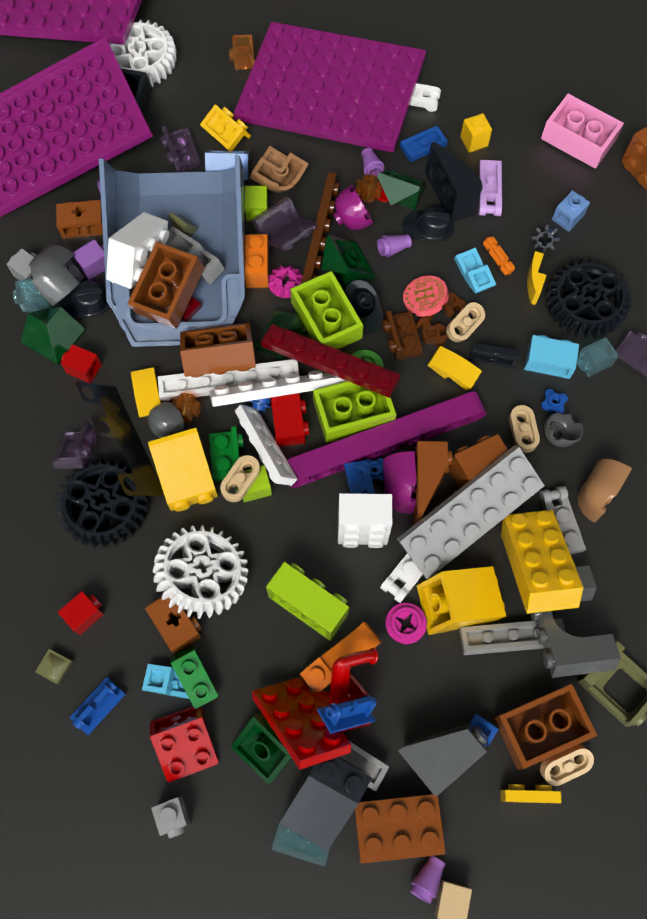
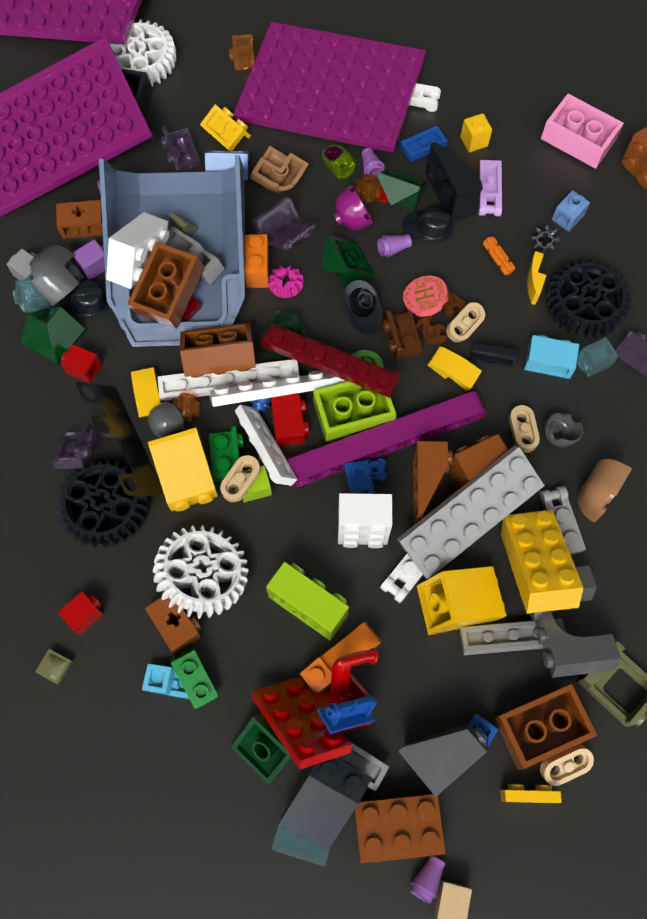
blue hinge [69,677,126,736] -> none
red bracket [150,706,218,782] -> none
light grey brick [151,797,191,839] -> none
lime brick [245,186,268,222] -> none
lime brick [290,271,363,349] -> none
reddish brown plate [301,172,340,284] -> none
magenta brick [383,451,416,514] -> none
dark pink gear [385,603,427,645] -> none
medium azure slope [454,248,496,294] -> none
blue plate [541,389,568,414] -> none
none -> clear neon green rock [322,145,355,178]

